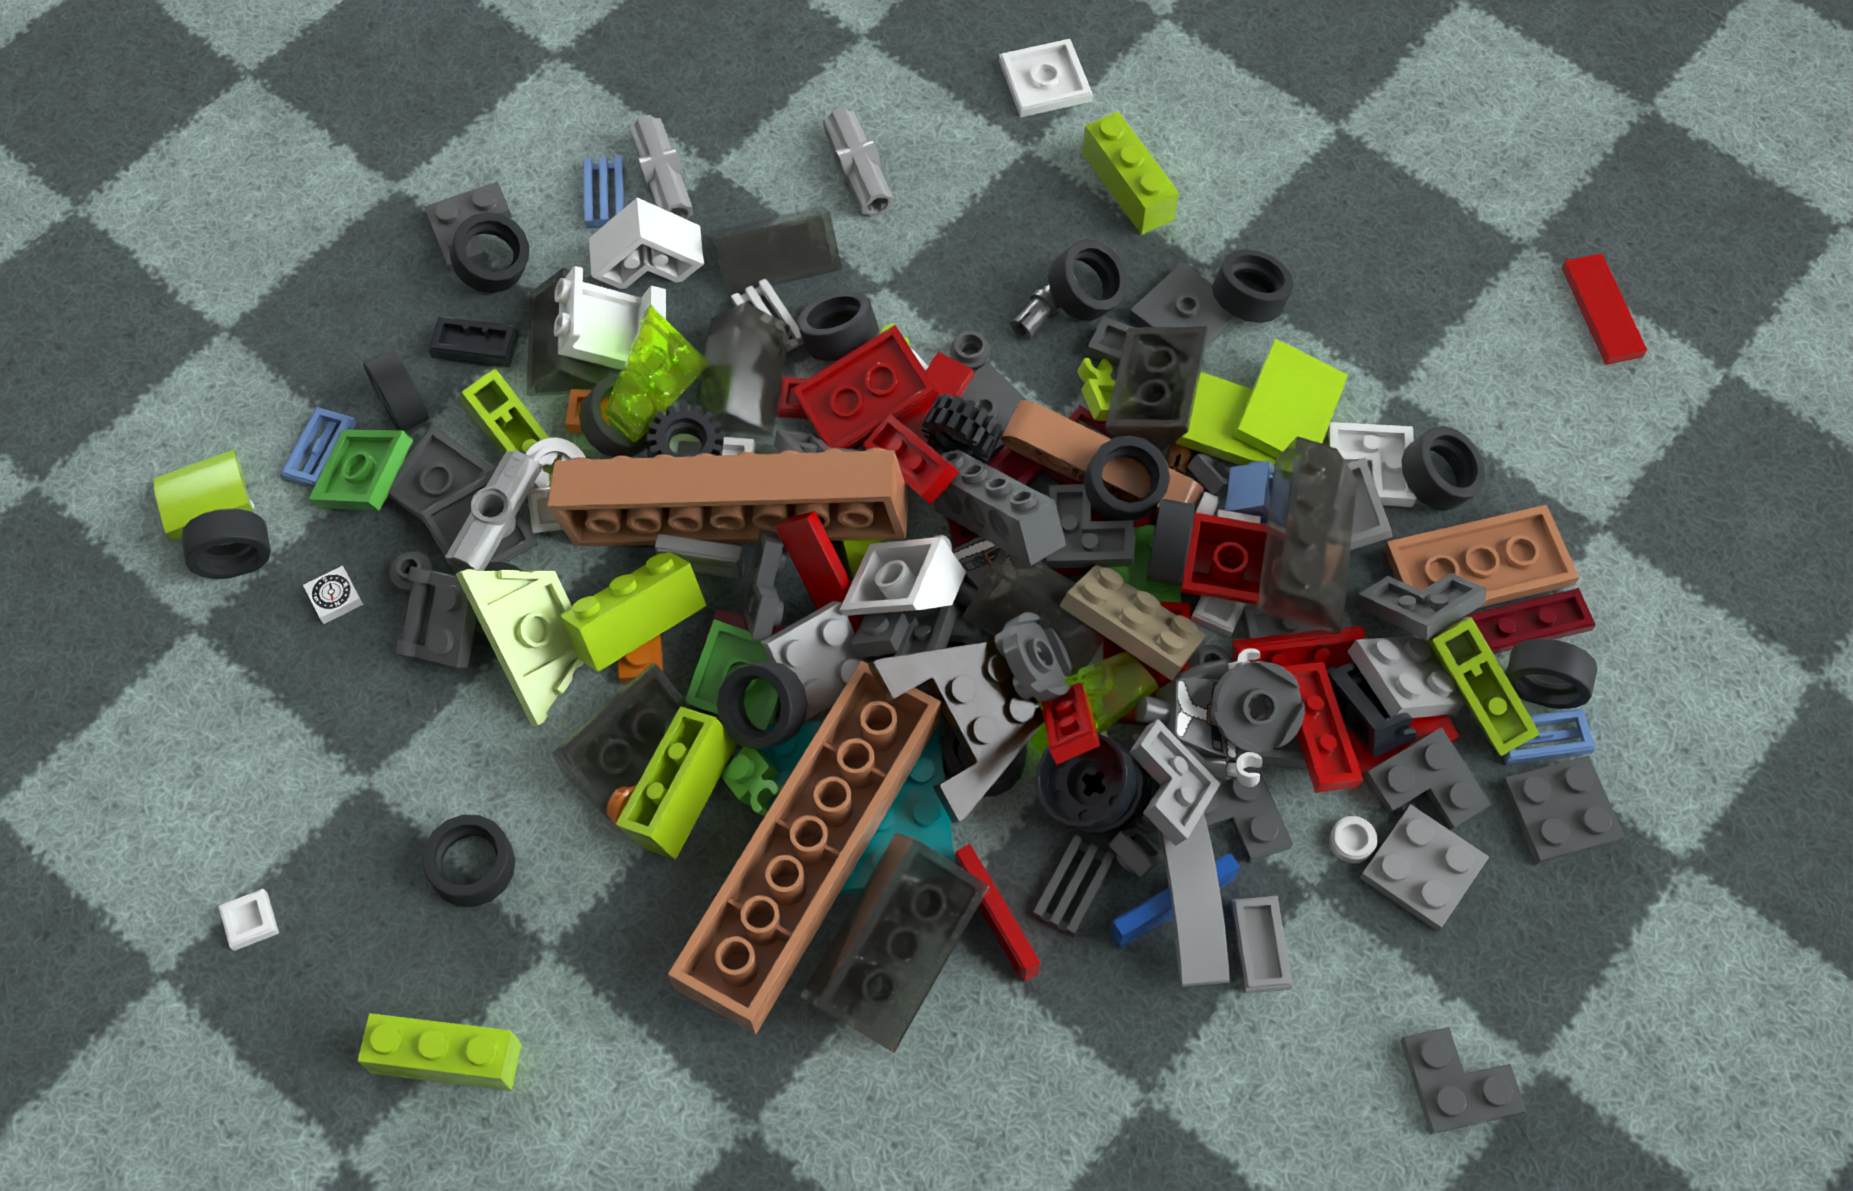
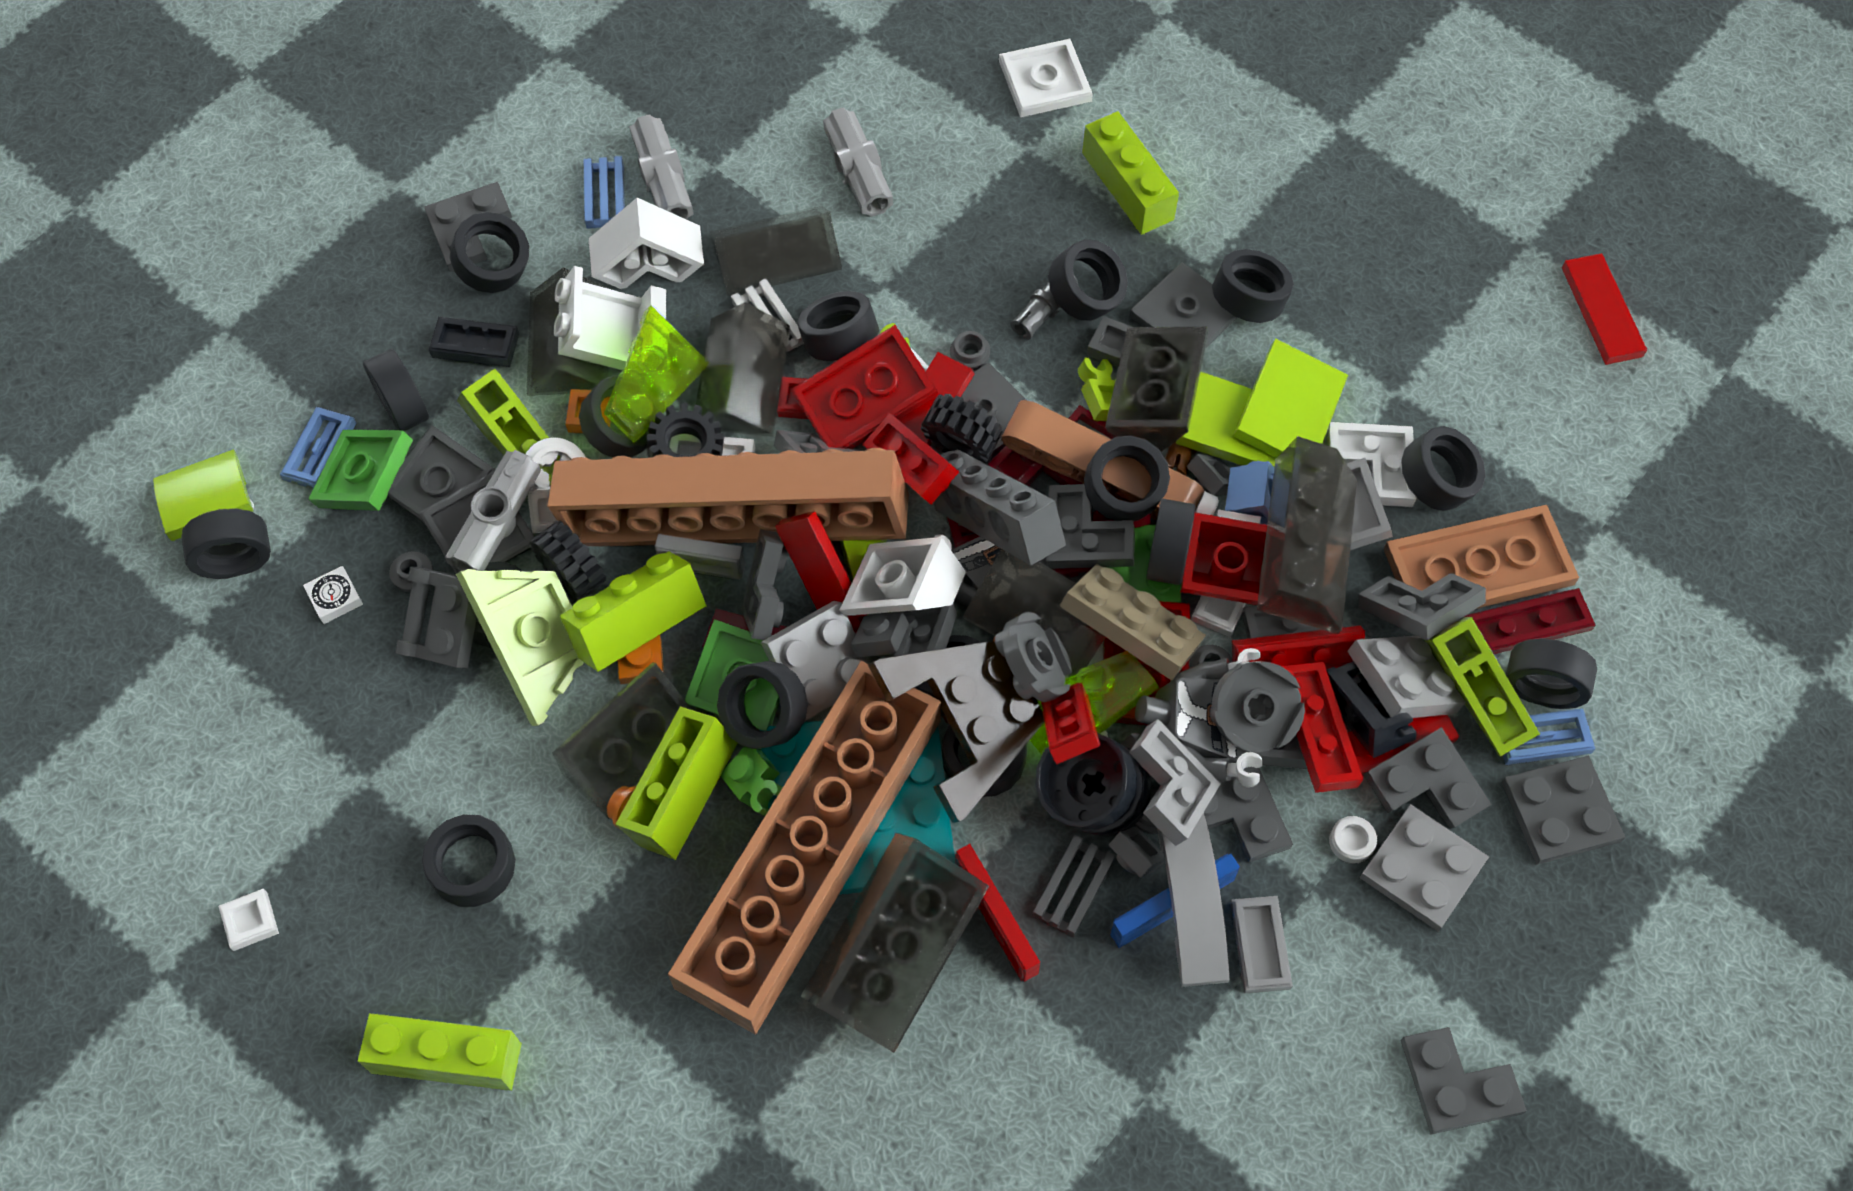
none -> black tyre [529,520,606,602]

